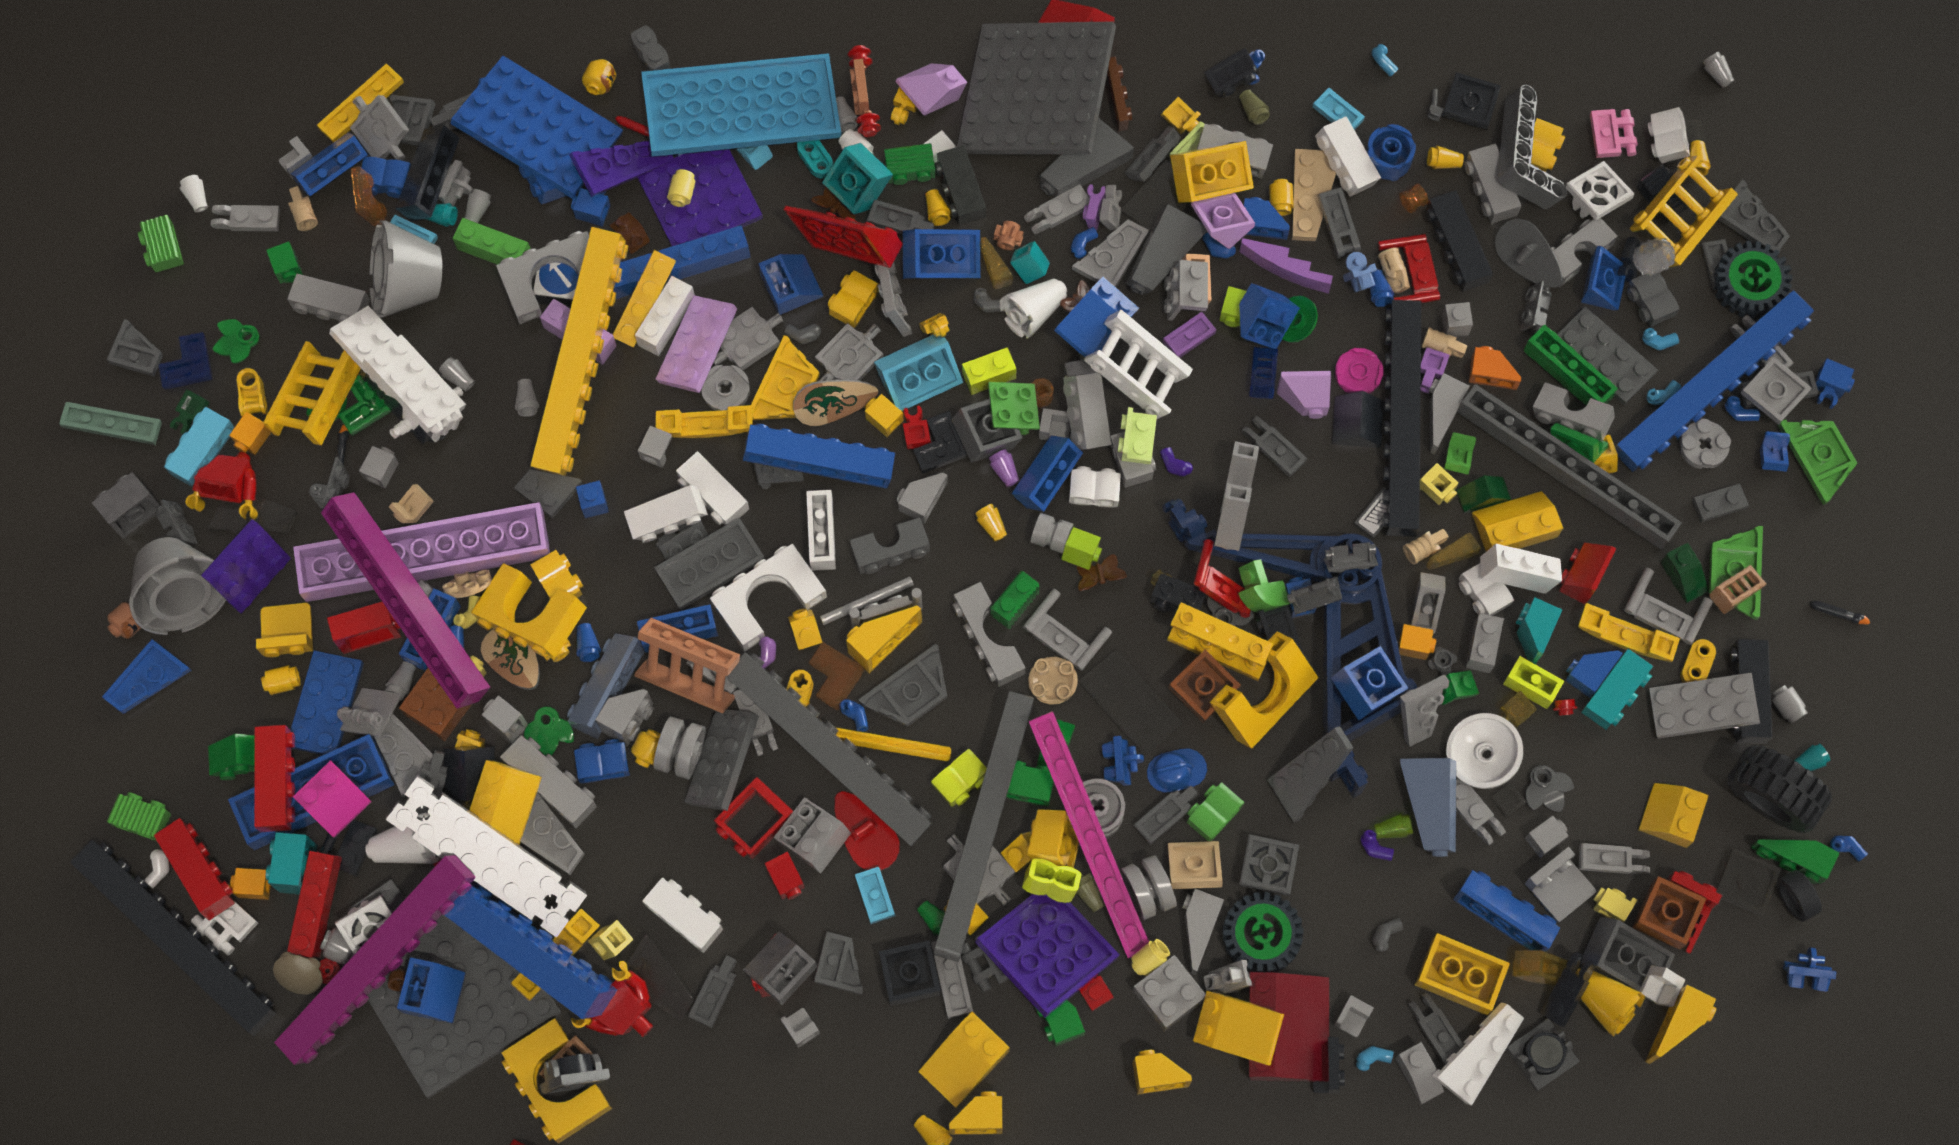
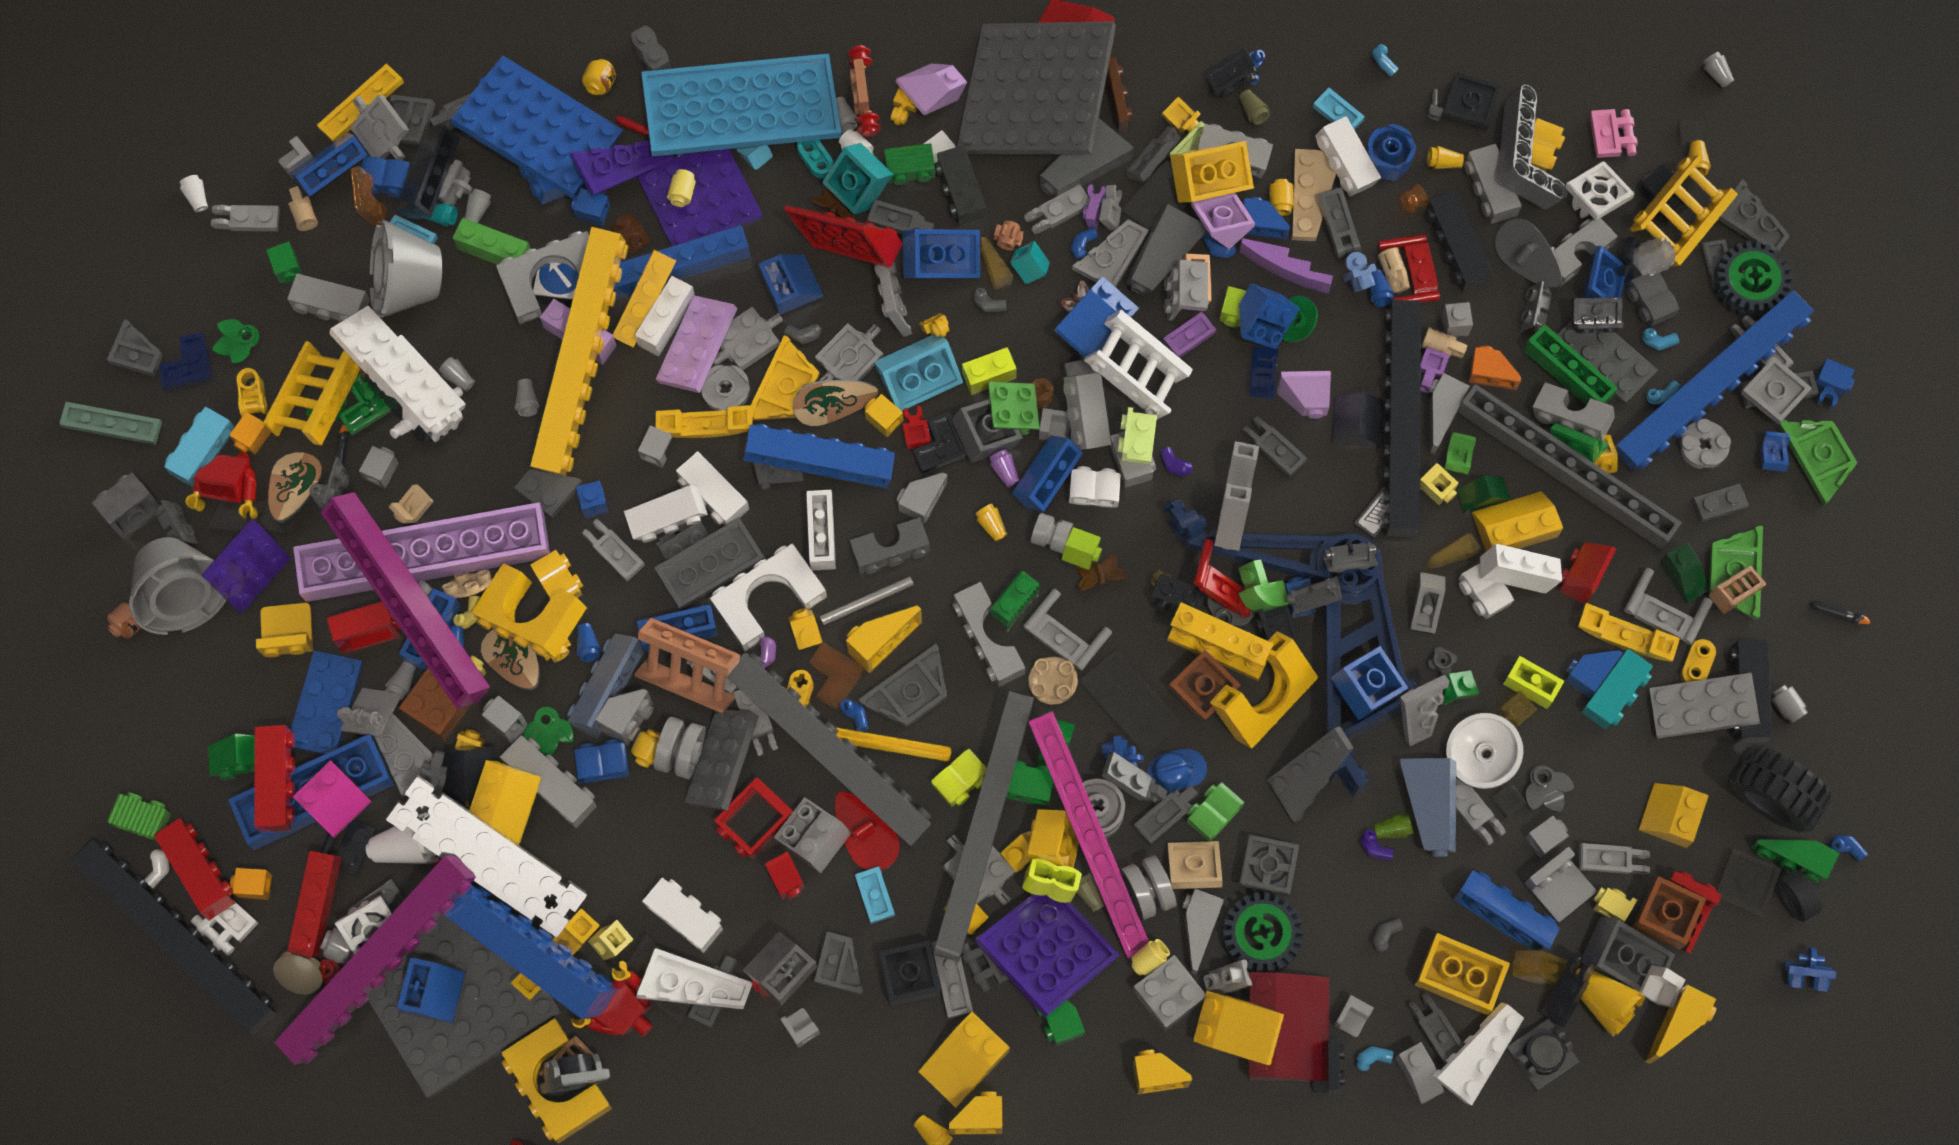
blue wing [102,639,192,714] -> none
bright green brick [138,215,184,273] -> none
dark green plate [170,389,210,434] -> none
yellow brick [261,665,301,695] -> none
teal brick [266,832,318,894] -> none
reddish brown hinge [388,968,406,991] -> none
light grey wing [520,792,585,875] -> none
yellow brick [828,270,879,328] -> none
light grey plate [849,588,923,629] -> none
green cone [917,901,945,936] -> none
yellow cone [925,189,951,226] -> none
white cone [1000,279,1067,338] -> none
red plate [1079,976,1114,1012] -> none
dark pink tile [1335,348,1383,394] -> none
light orange brick [1398,624,1436,660] -> none
tan hinge [1403,529,1449,565] -> none
light grey brick [1465,613,1504,673] -> none
teal slope [1516,597,1562,665] -> none
red plate [1553,699,1578,715] -> none
white brick [1648,107,1690,163] -> none
blue arm [1725,396,1760,421] -> none
teal cone [1794,743,1831,771] -> none
none -> shield [268,452,322,522]
none -> light grey hinge [582,519,645,582]
none -> white wing [636,948,752,1009]
none -> dark grey hinge [1102,752,1167,803]
none -> black bracket [1572,297,1625,333]

